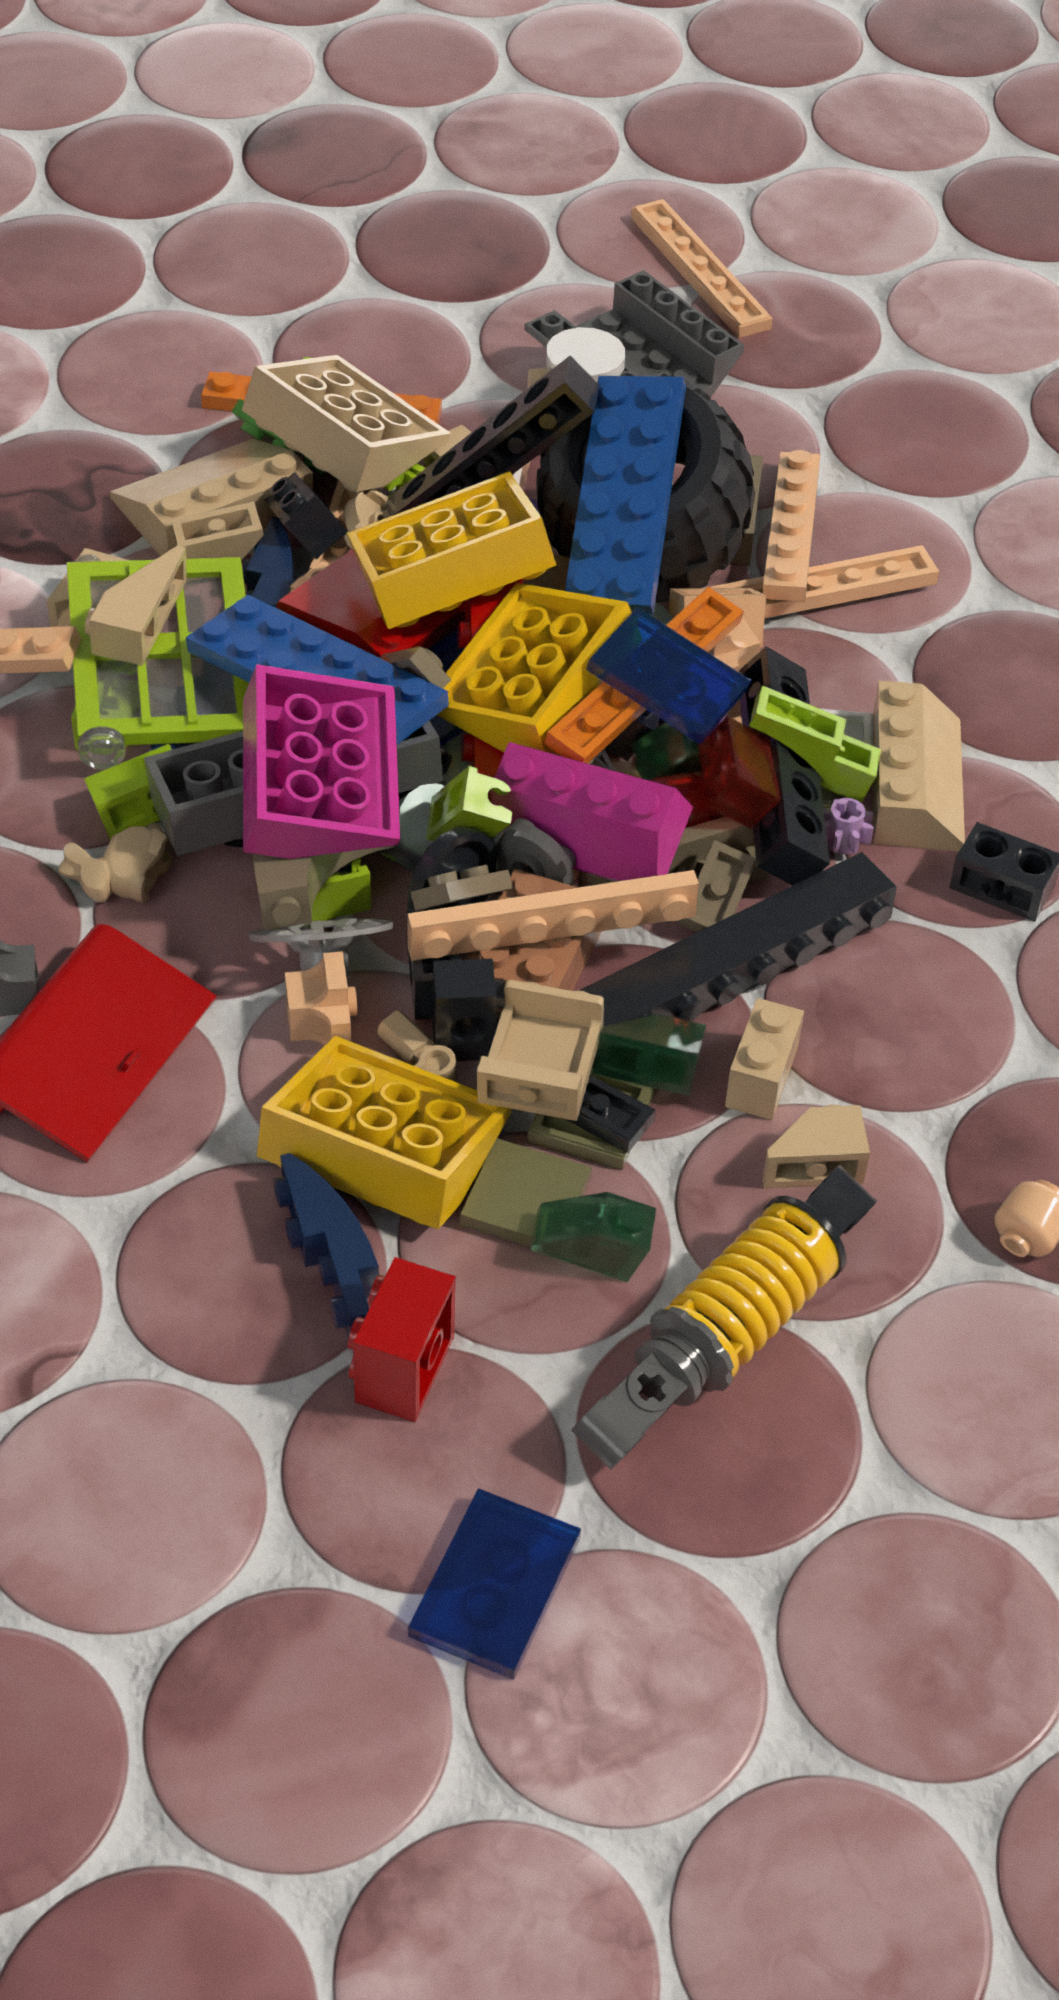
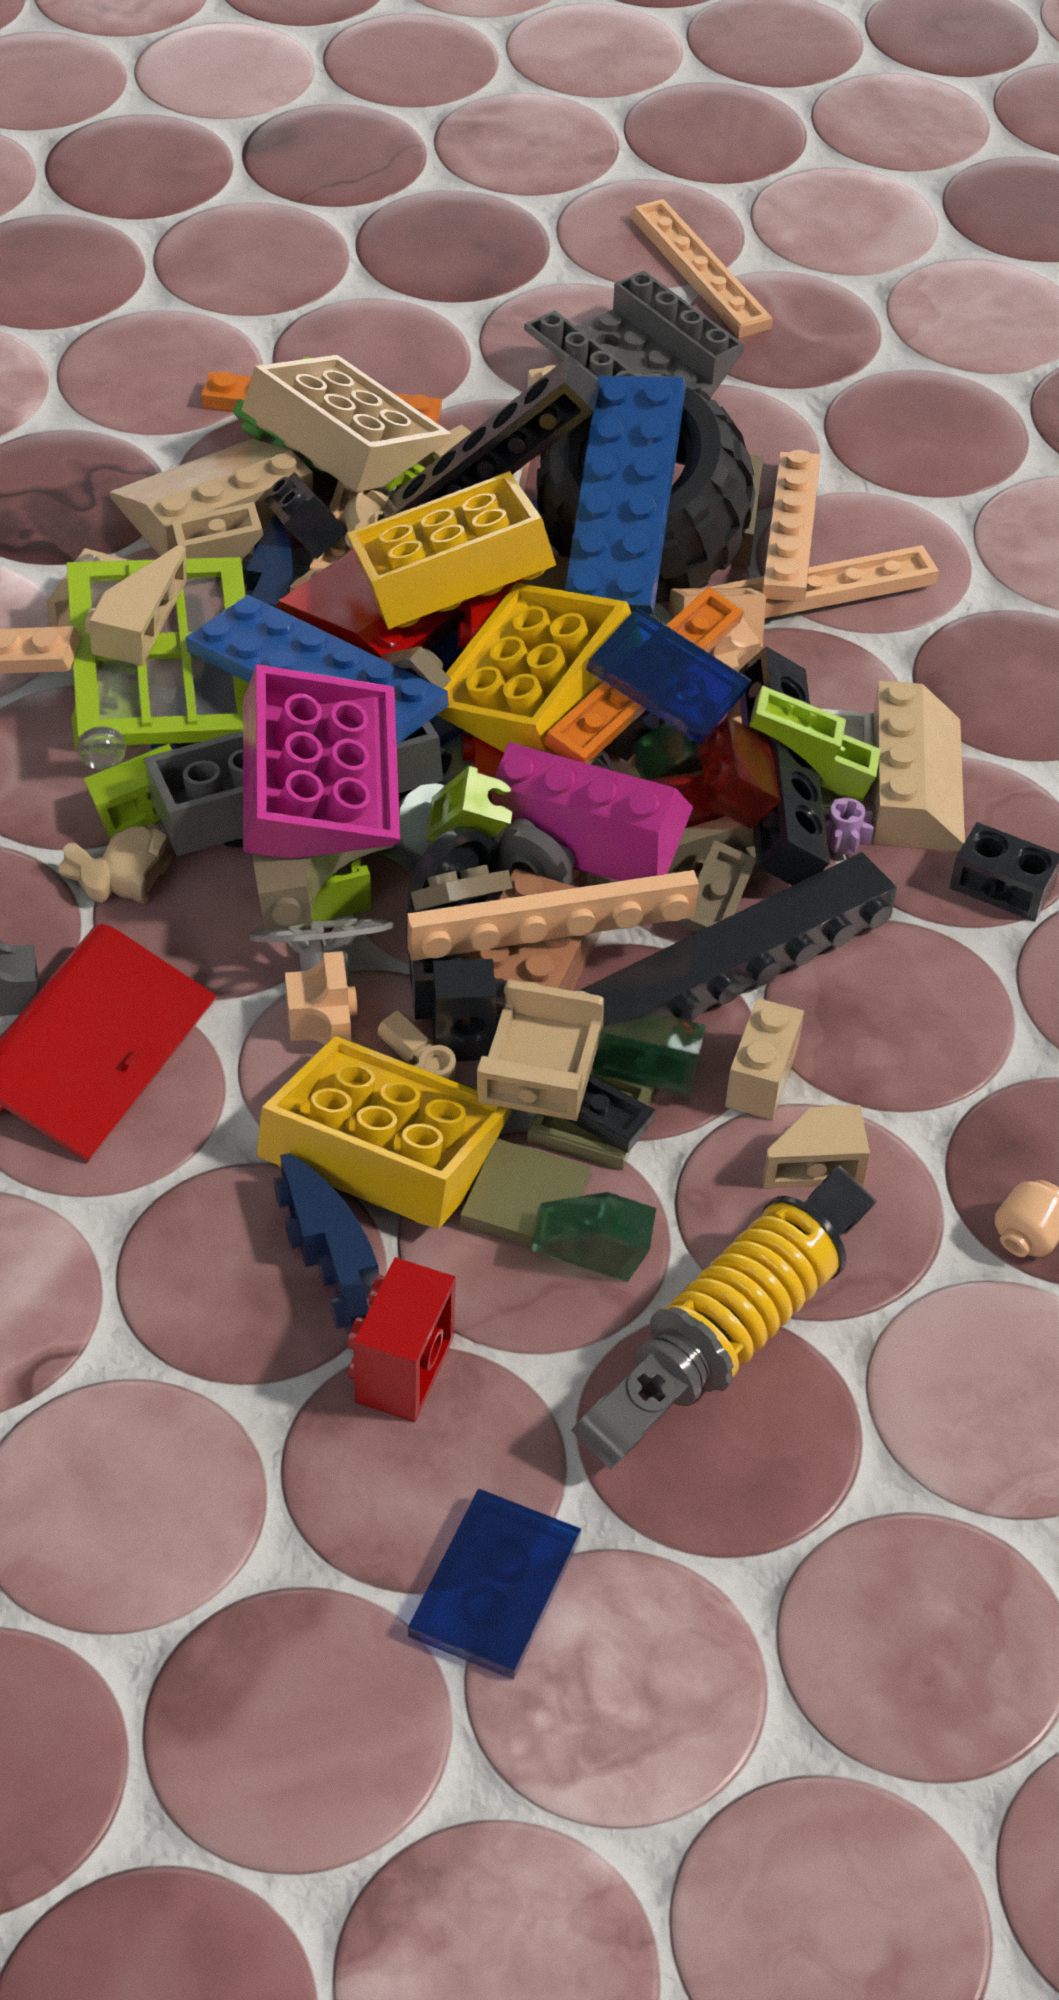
white tile [546,327,625,383] -> none

